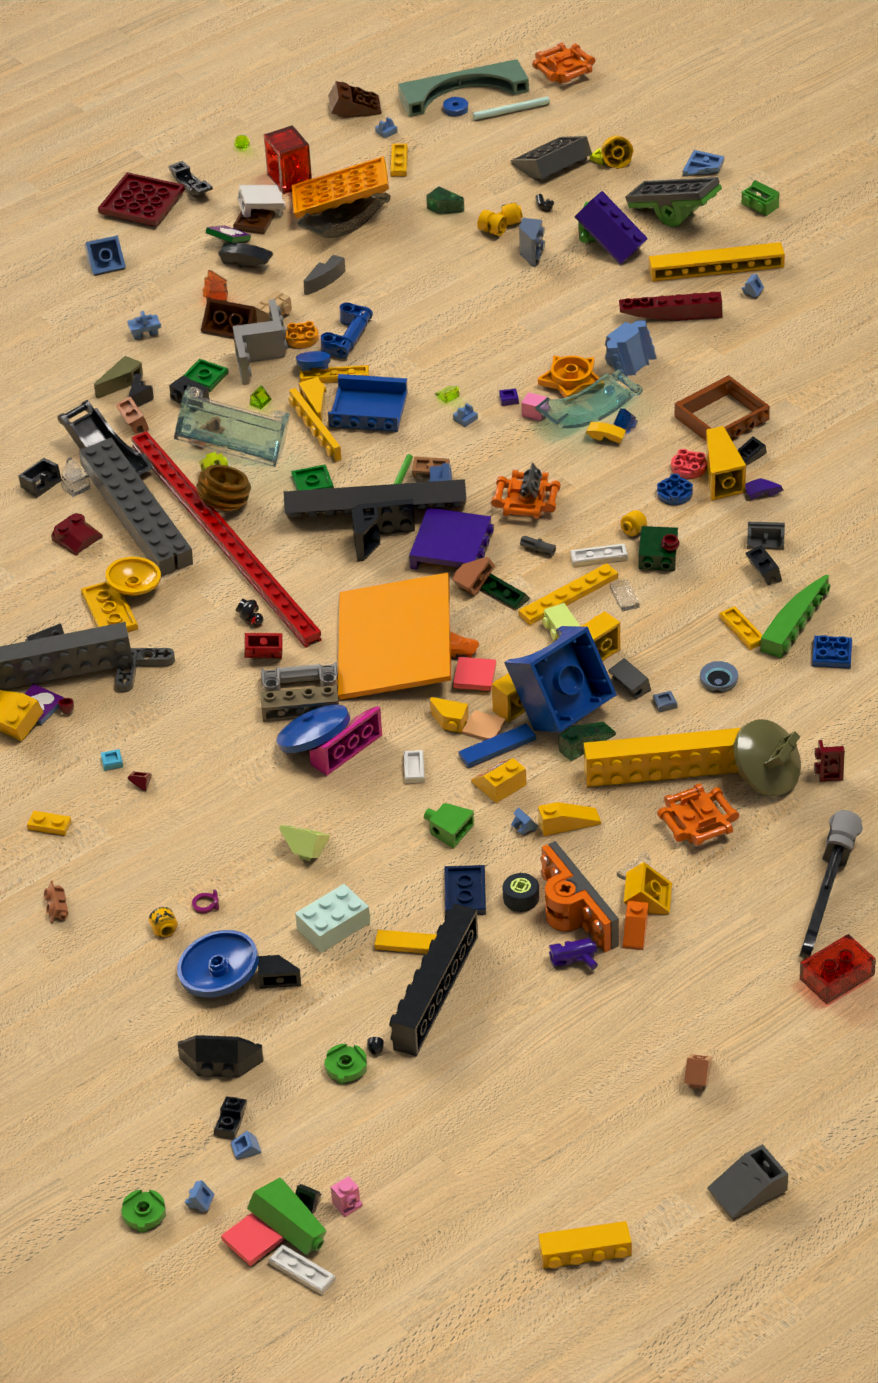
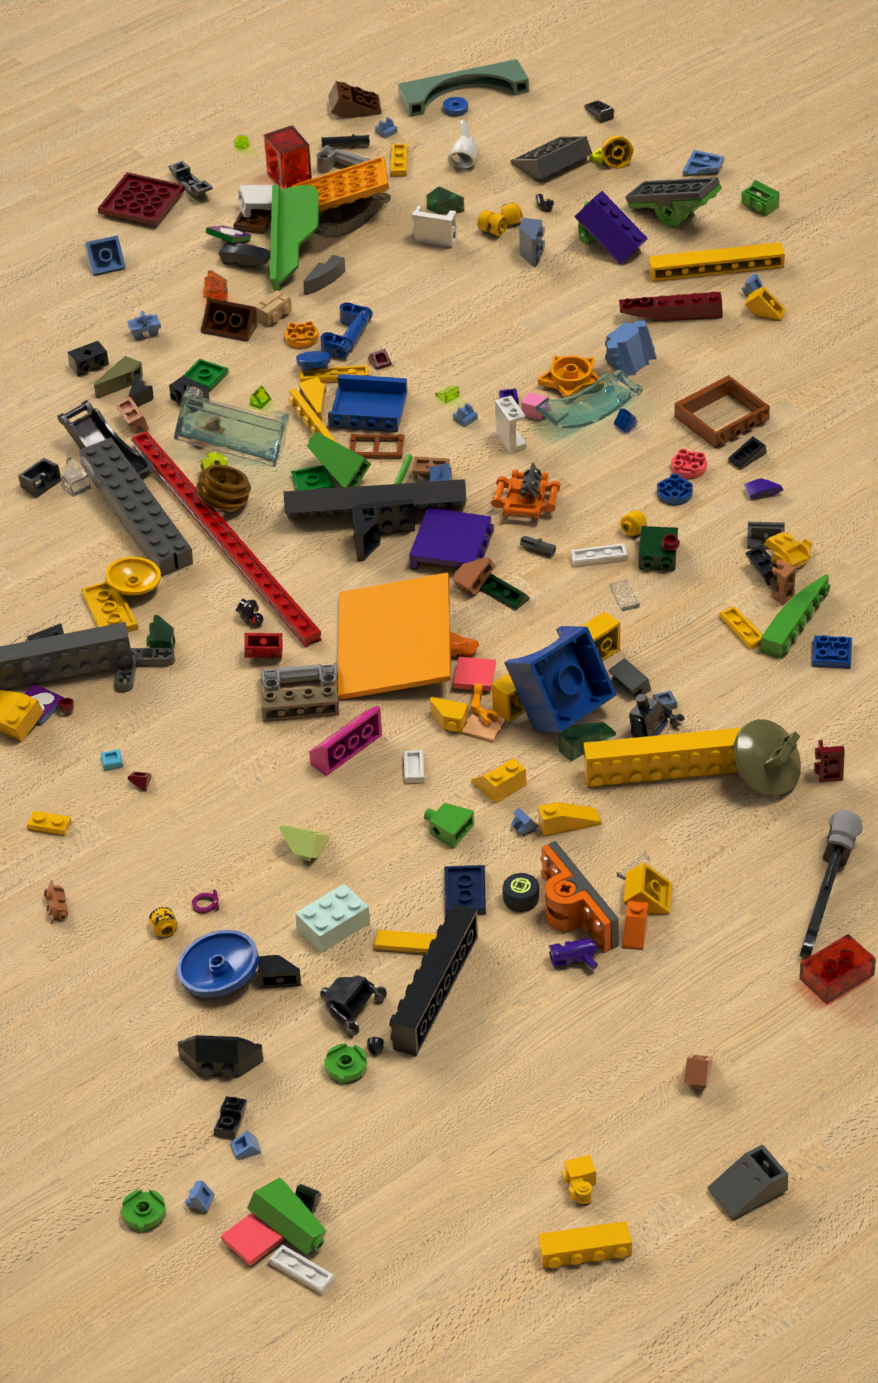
dark red slope [51,513,103,556] -> none
light grey bracket [233,299,287,385] -> none
blue dish [276,704,351,753] -> none
bright pink brick [331,1176,363,1217] -> none
blue tile [458,724,536,768] -> none
light aqua piece [473,96,550,120] -> none
yellow plate [518,563,618,625] -> none
orange brick [532,42,596,84] -> none
yellowish green brick [542,603,580,640] -> none
yellow slope [585,422,626,444] -> none
orange brick [657,783,740,846] -> none
sand blue tile [700,661,738,692] -> none
yellow slope [706,426,746,501] -> none
none -> black brick [67,341,109,376]
none -> clear green slope [147,615,176,651]
none -> bright green piece [270,185,319,291]
none -> bright green slope [307,431,371,487]
none -> light grey piece [316,145,371,173]
none -> black torso [320,975,387,1038]
none -> black pin [321,134,370,147]
none -> dark orange window [350,434,405,458]
none -> dark red slope [368,349,392,370]
none -> white panel [411,206,457,248]
none -> white piece [448,119,478,169]
none -> light orange piece [471,683,498,726]
none -> white panel [495,396,526,454]
none -> yellow brick [562,1155,596,1204]
none -> black slope [584,100,614,123]
none -> black torso [629,694,685,738]
none -> yellow slope [744,286,786,321]
none -> yellow plate [764,532,813,568]
none -> nougat hinge [771,559,796,605]

